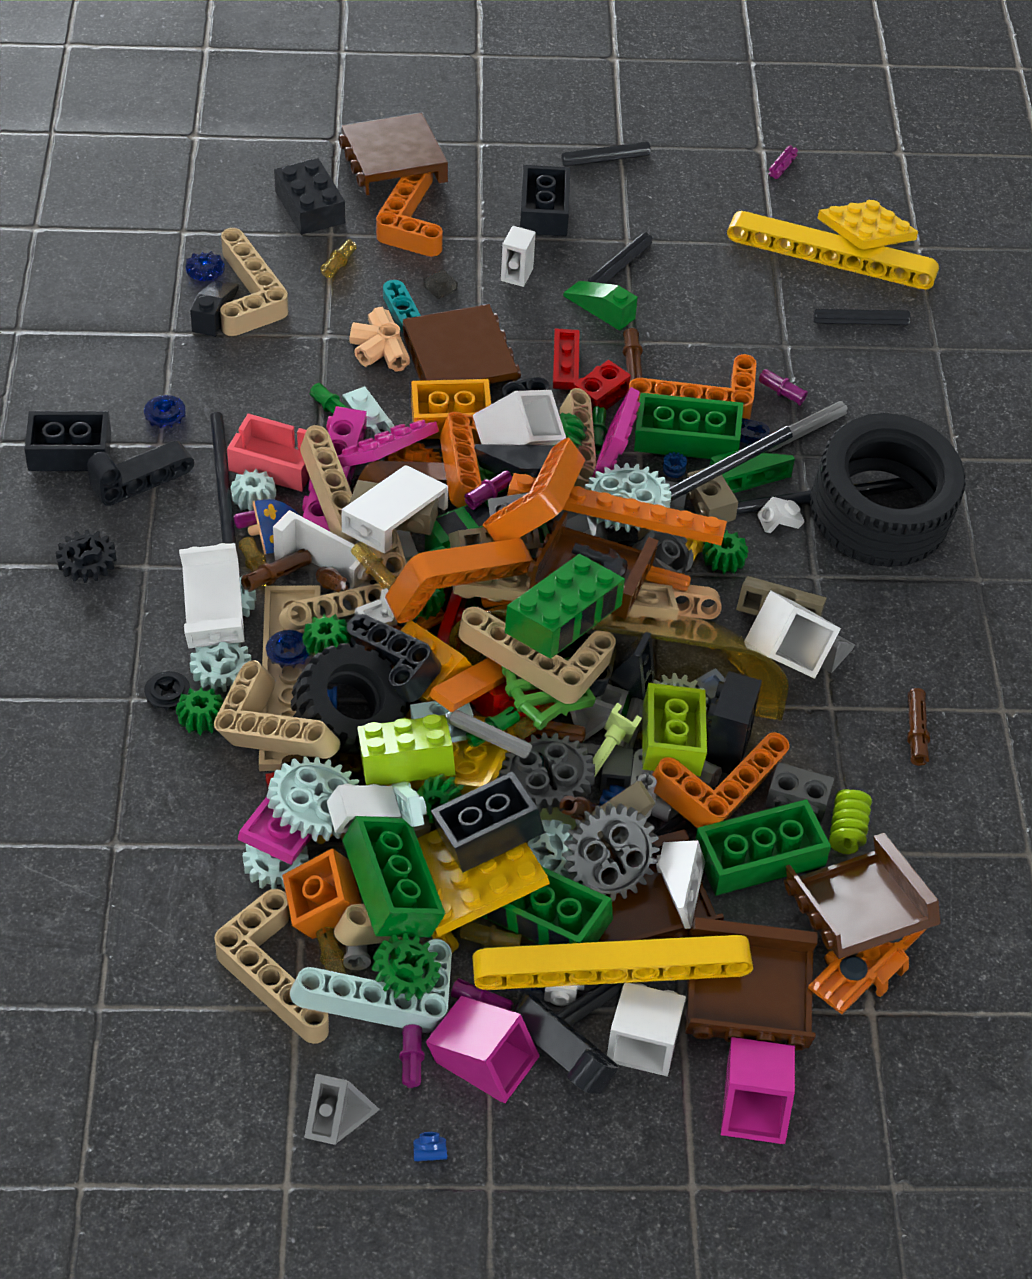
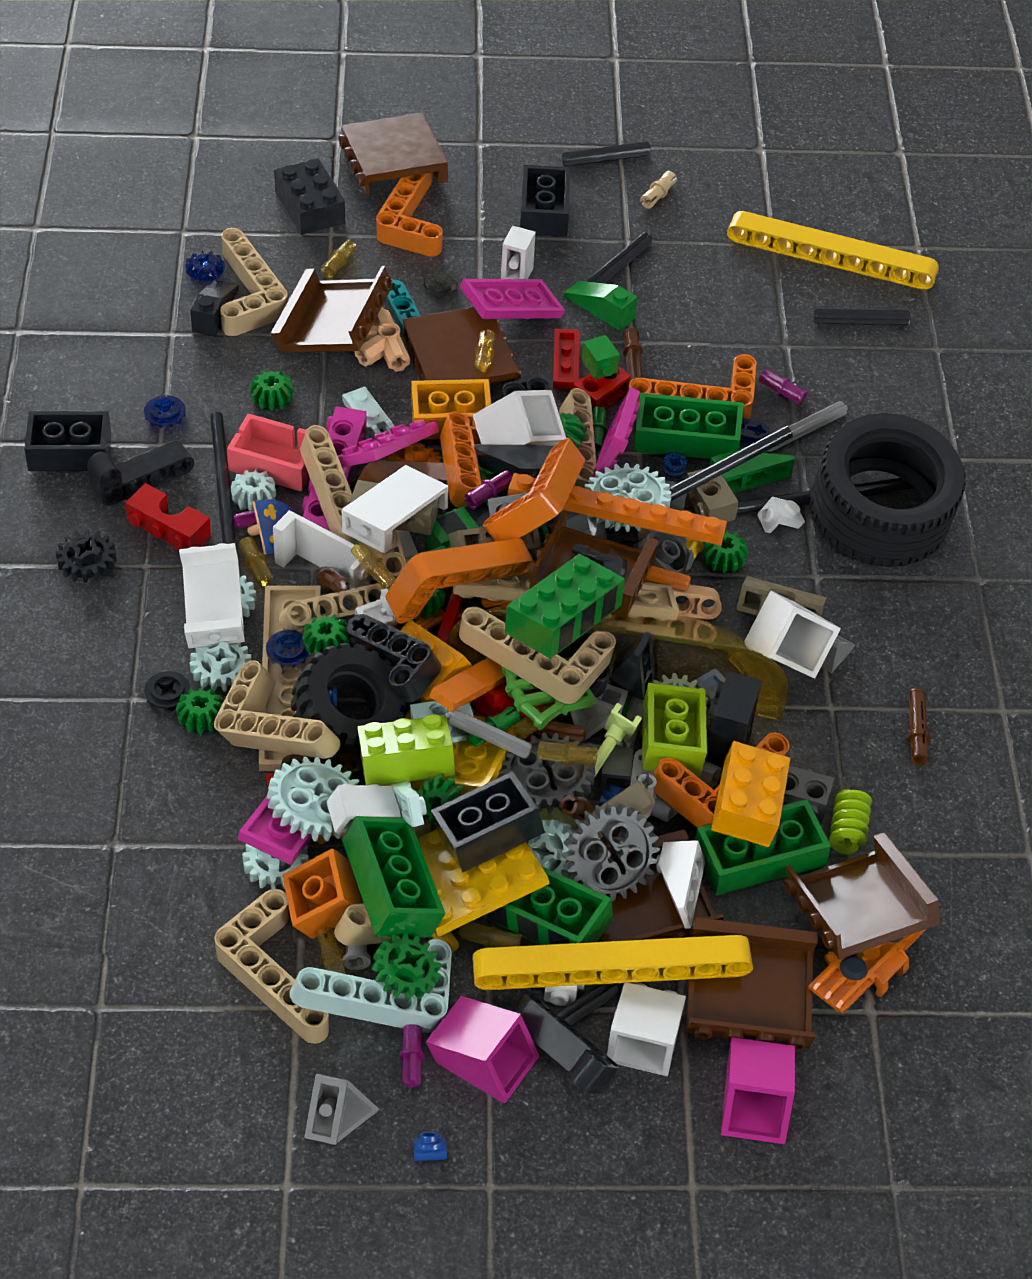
reddish brown pin [241,548,312,592] -> none
green axle [309,383,347,414] -> none
magenta axle [451,978,514,1011] -> none
magenta axle [768,145,798,179] -> none
yellow plate [817,200,918,250] -> none
none -> red arch [125,483,211,550]
none -> green gear [250,369,294,412]
none -> reddish brown panel [271,266,393,353]
none -> dark pink plate [459,279,565,319]
none -> clear yellow axle [475,330,495,372]
none -> clear yellow axle [537,741,598,766]
none -> green brick [581,335,620,380]
none -> tan pin [640,171,677,209]
none -> light orange brick [711,741,790,847]

